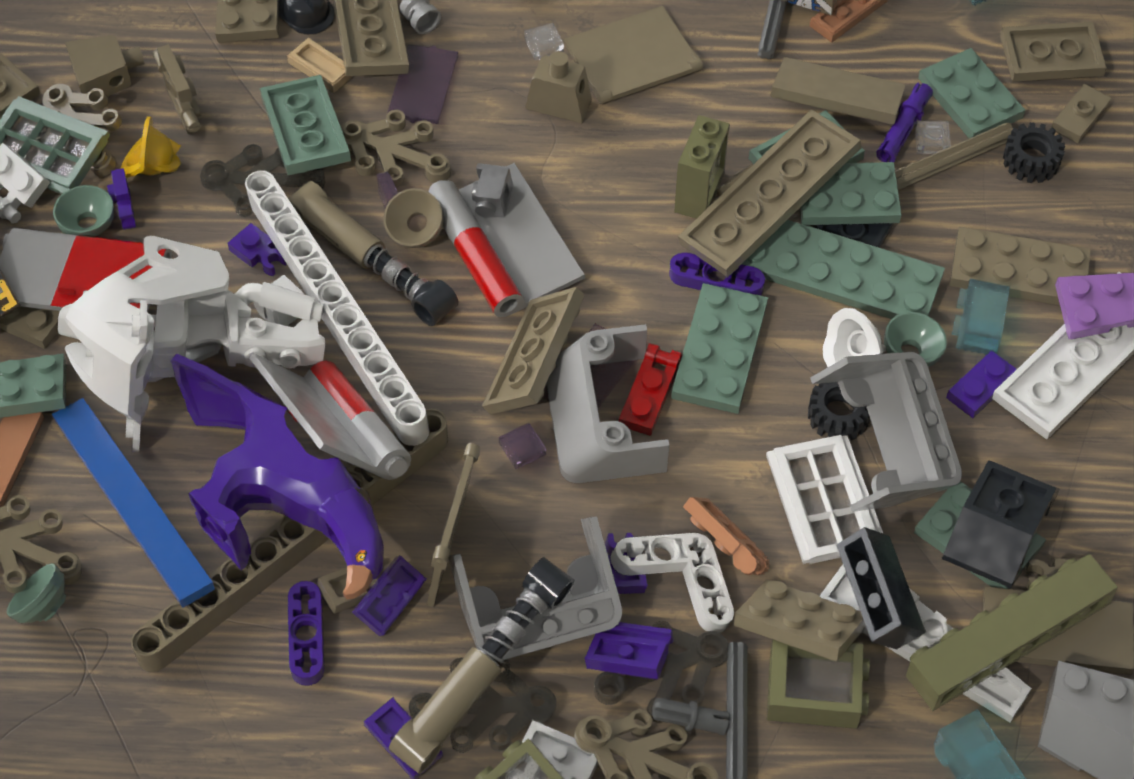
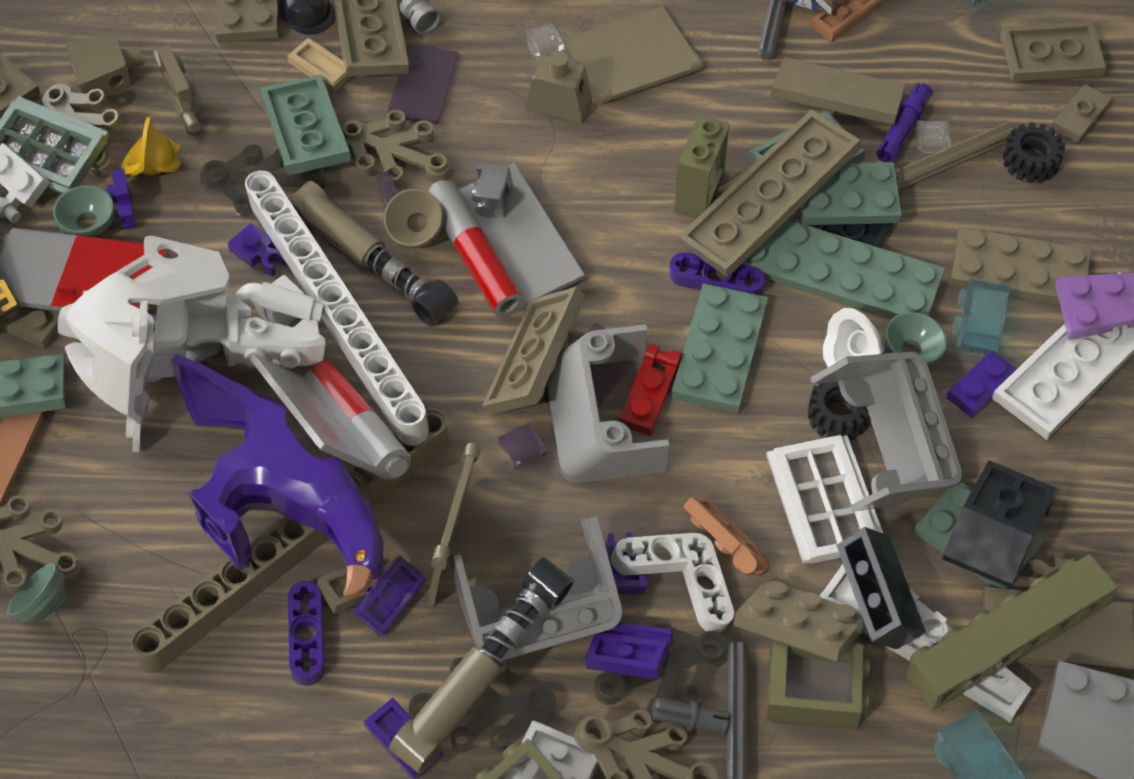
blue tile [52,398,215,608] -> none
sand green plate [918,48,1025,138] -> none

